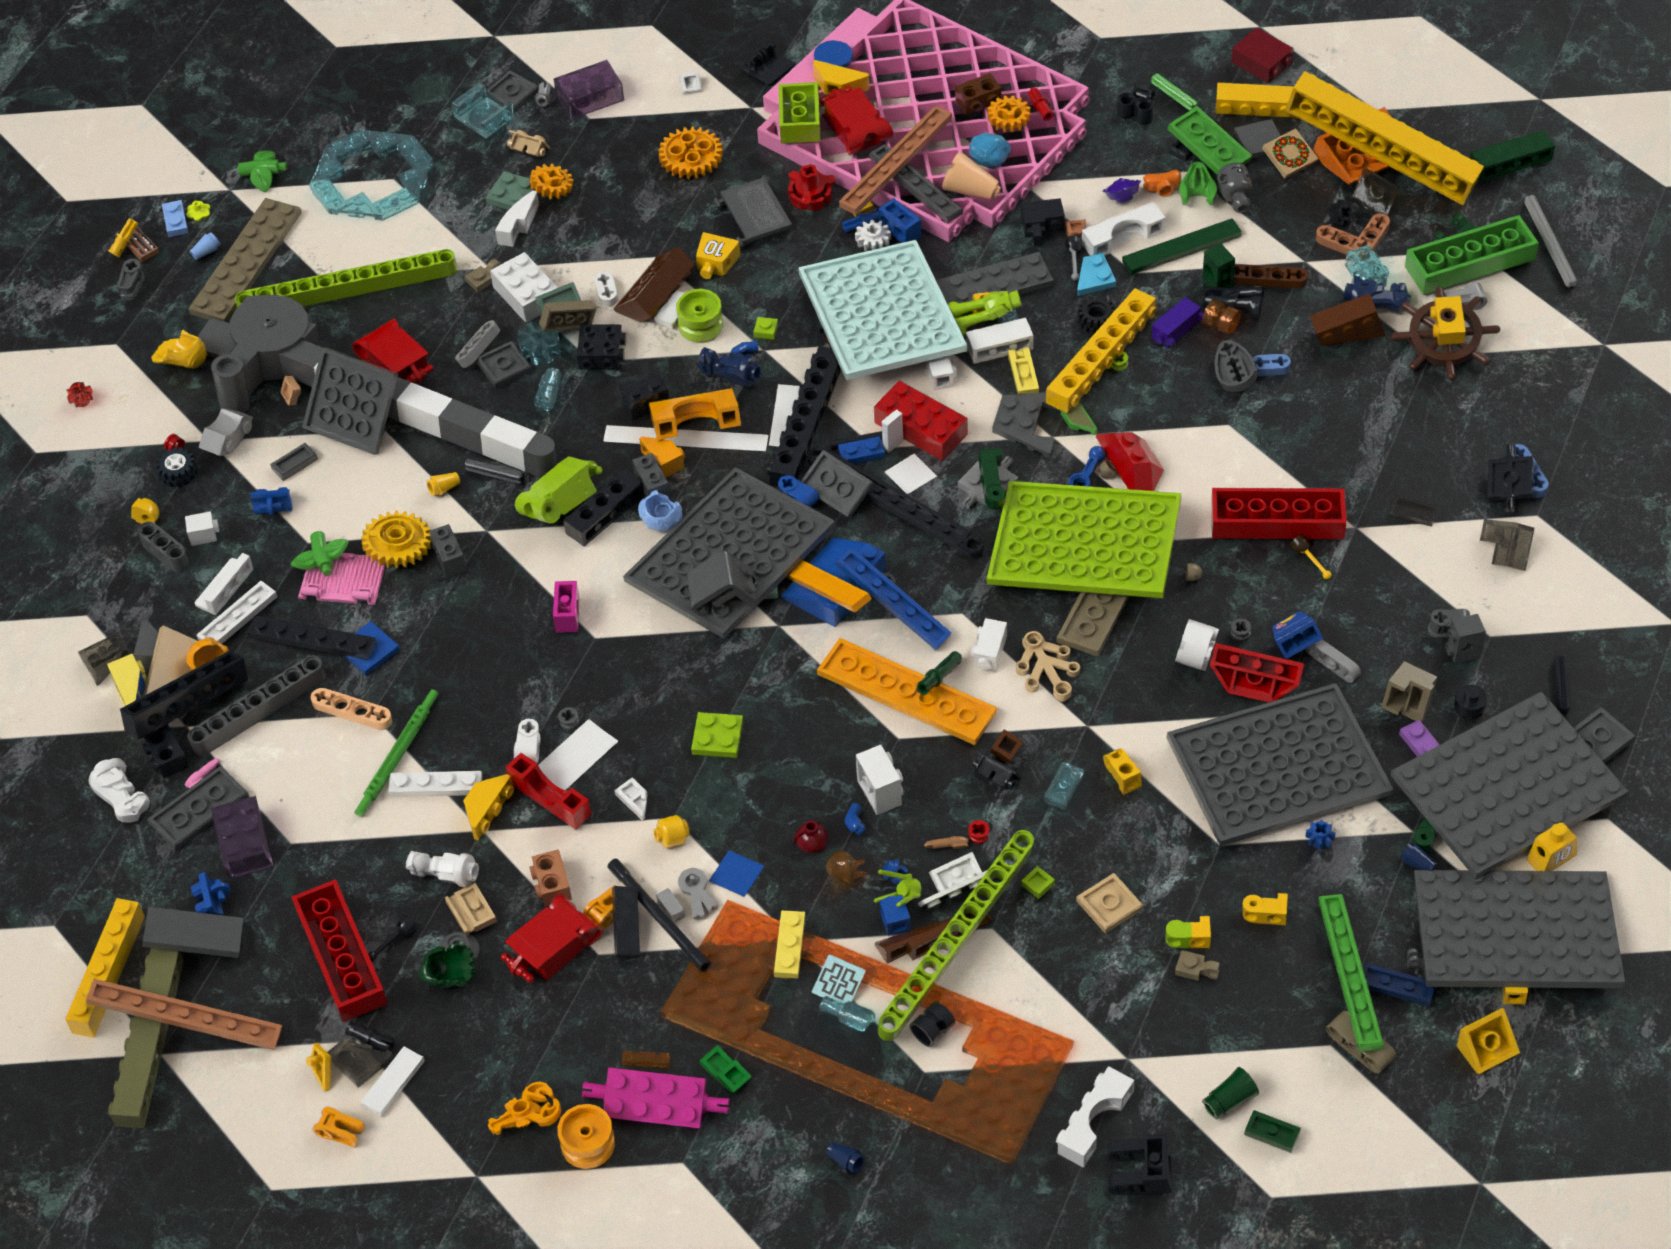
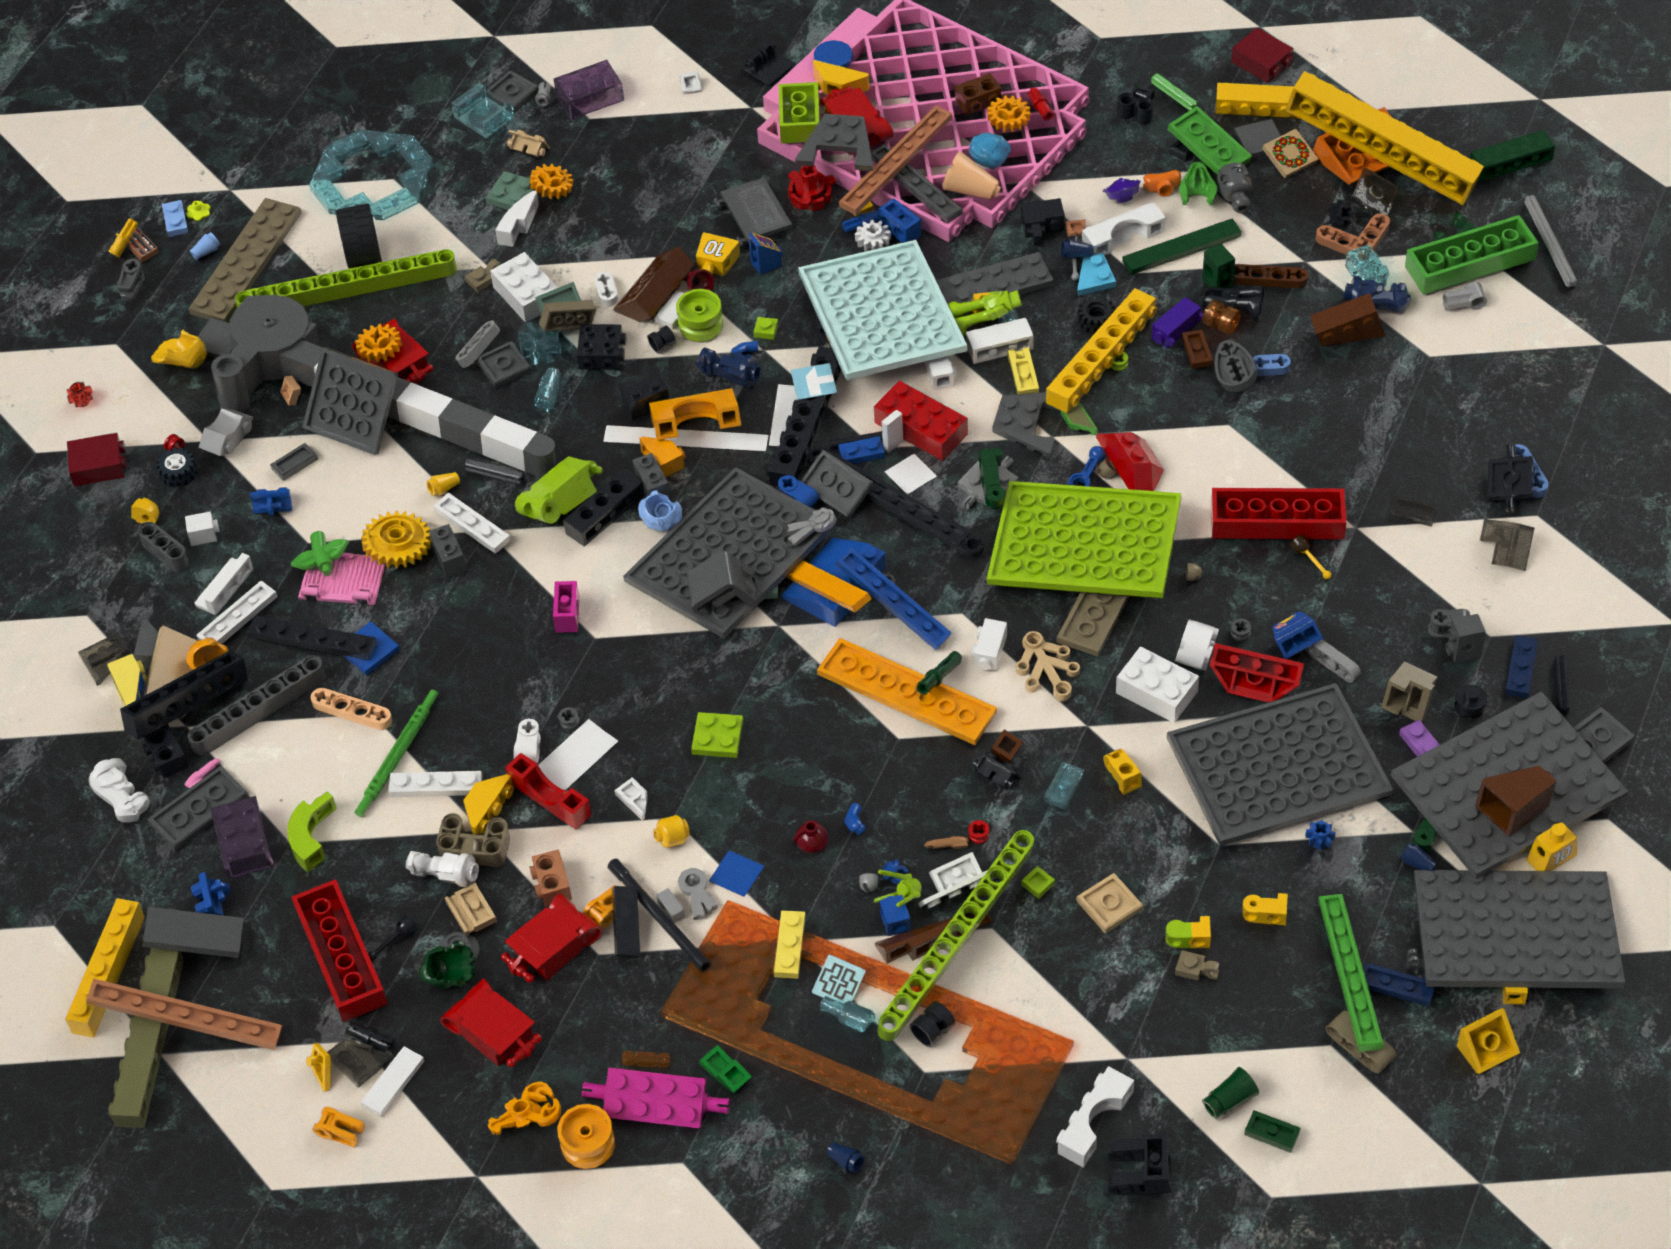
bright green plant [238,151,287,192] -> none
light orange gear [658,126,723,179] -> none
clear orange piece [826,850,867,890] -> none
white brick [856,745,904,815] -> none
reddish brown brick [1390,286,1501,380] -> none
none -> dark red brick [67,433,127,487]
none -> lime arch [287,791,337,873]
none -> black tyre [335,203,382,269]
none -> light orange gear [355,324,402,363]
none -> white plate [433,493,511,554]
none -> dark tan beam [436,813,510,867]
none -> red piece [440,978,542,1067]
none -> black wheel [647,325,676,353]
none -> dark red piece [686,269,715,291]
none -> blue slope [748,233,783,275]
none -> light grey piece [787,508,836,547]
none -> medium azure sticker [790,363,837,400]
none -> dark grey wing [795,114,873,171]
none -> light grey hinge [859,873,878,893]
none -> dark blue cone [1061,239,1092,260]
none -> white brick [1116,646,1199,723]
none -> reddish brown plate [1182,330,1213,369]
none -> reddish brown slope [1475,765,1557,837]
none -> dark blue plate [1505,635,1538,698]

